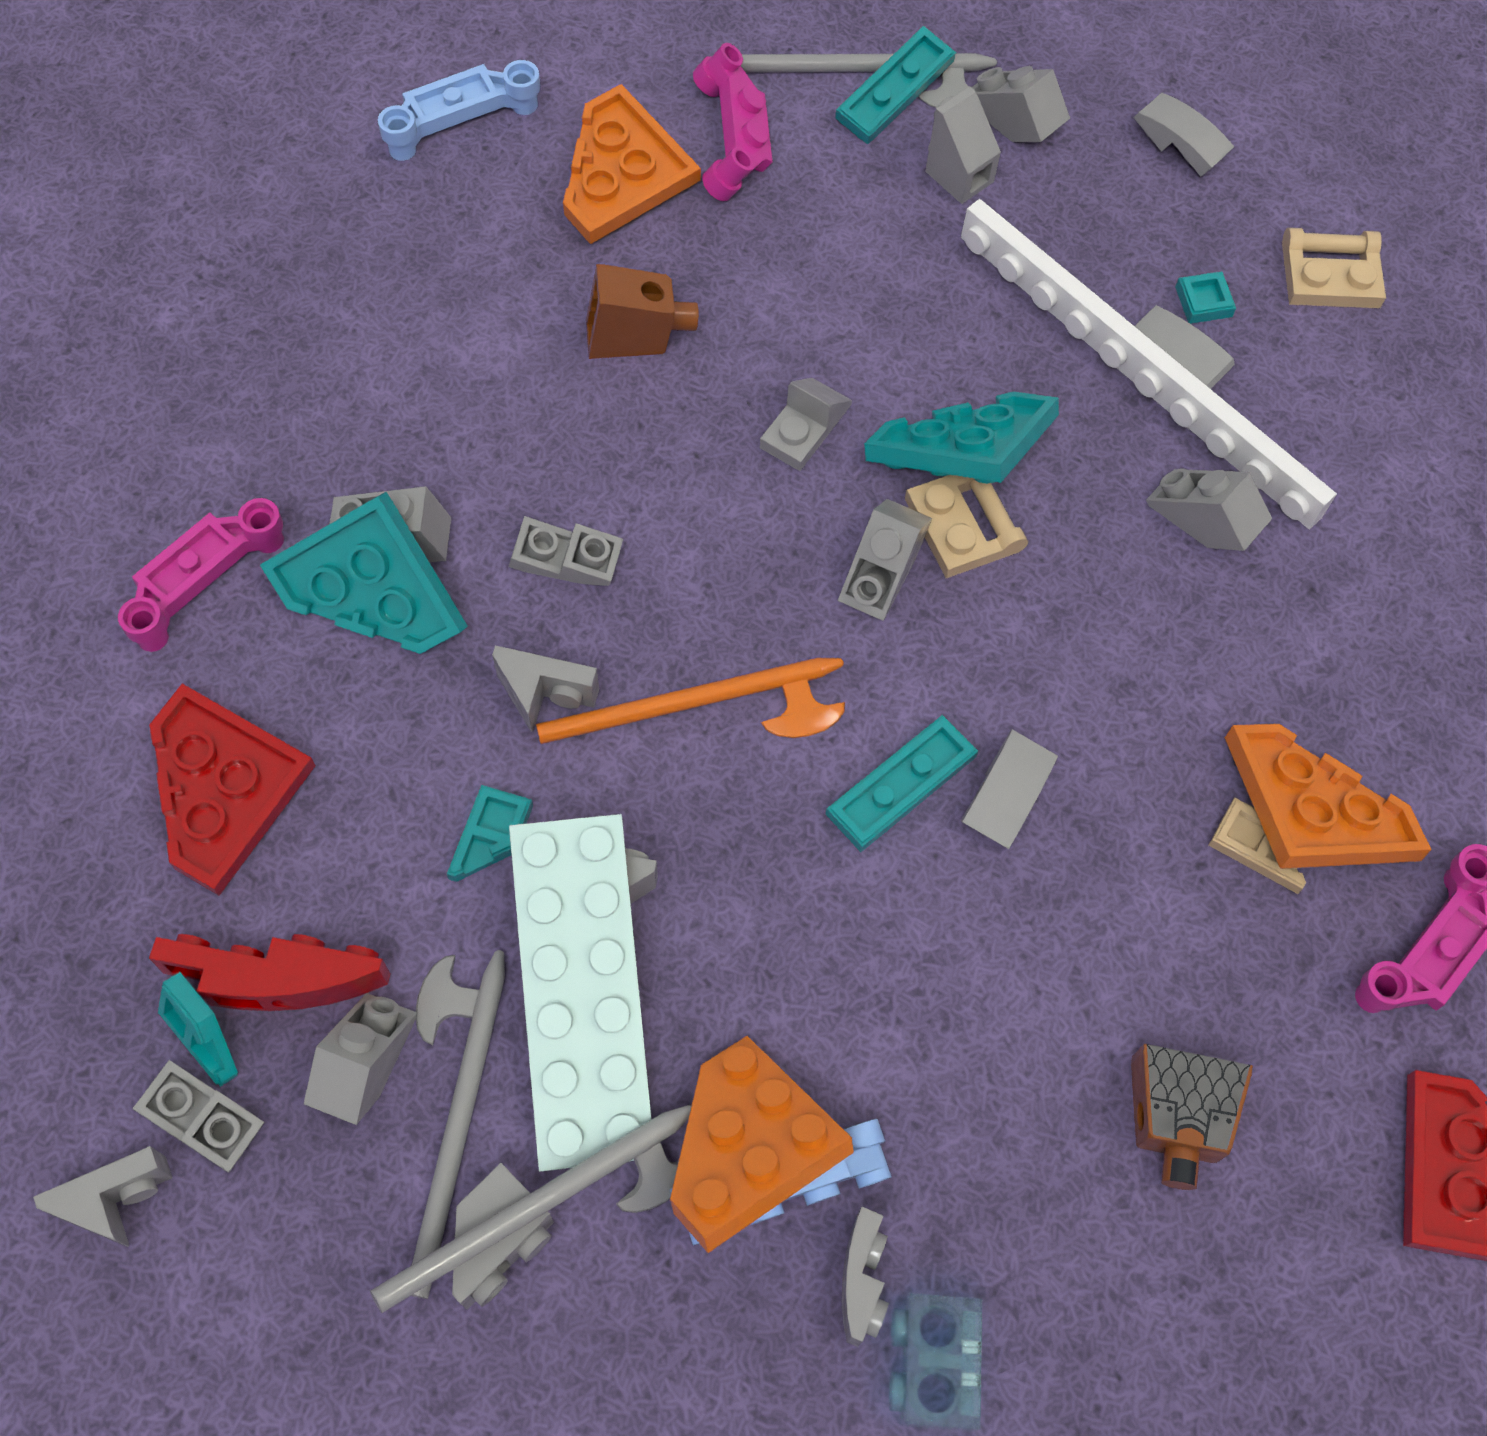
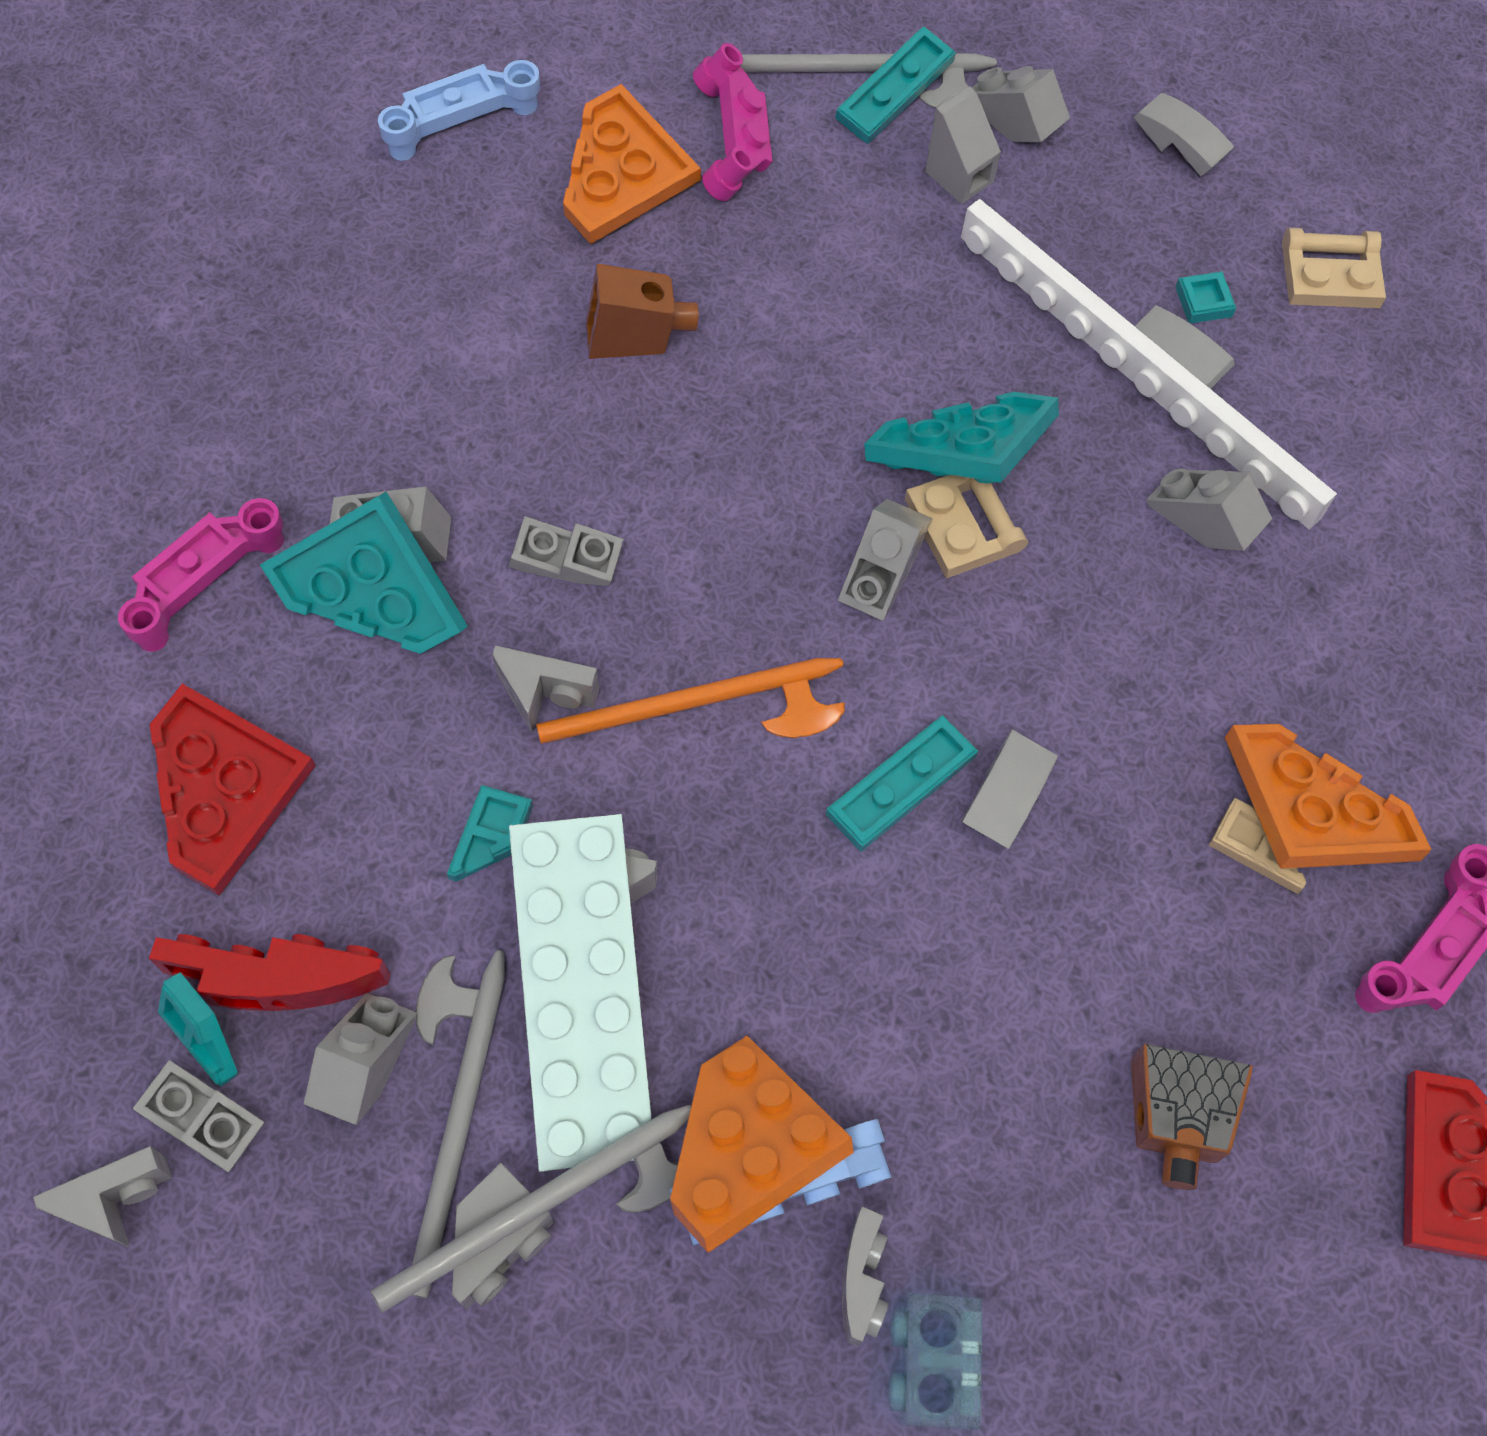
light grey slope [760,378,852,471] -> none

